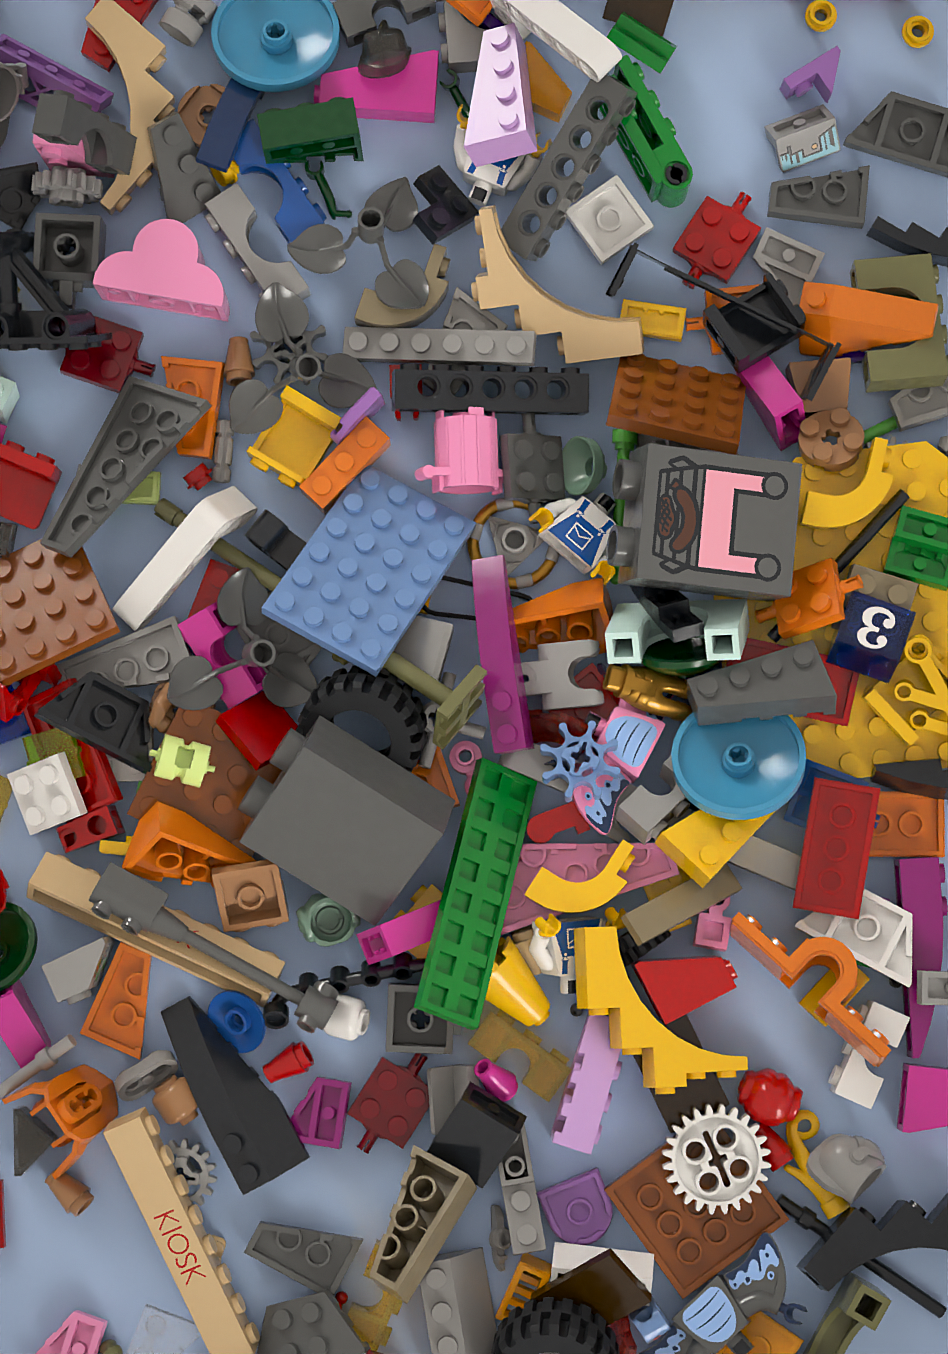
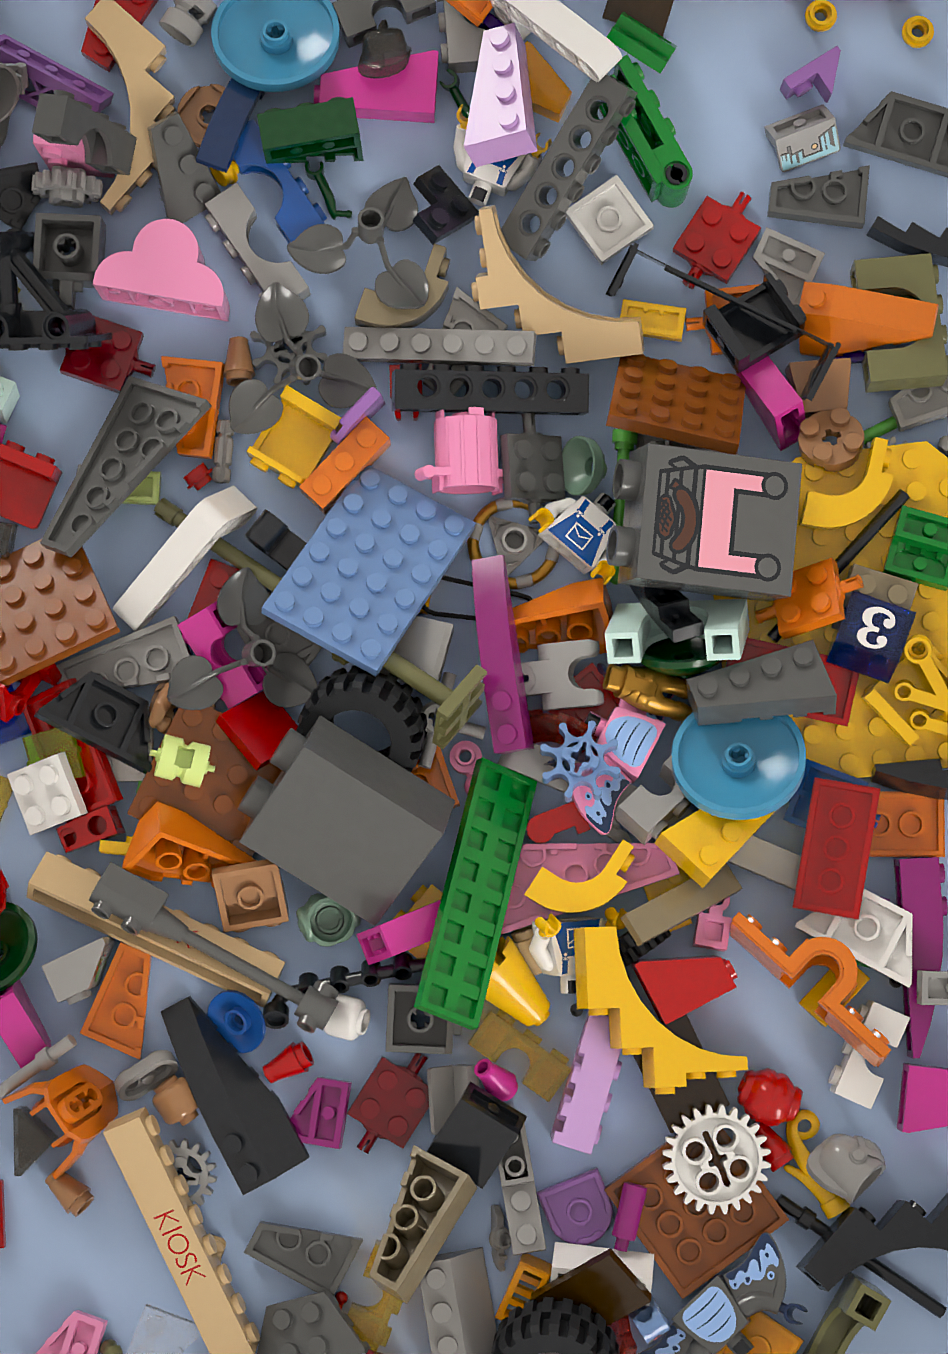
none -> magenta cylinder [612,1182,648,1252]

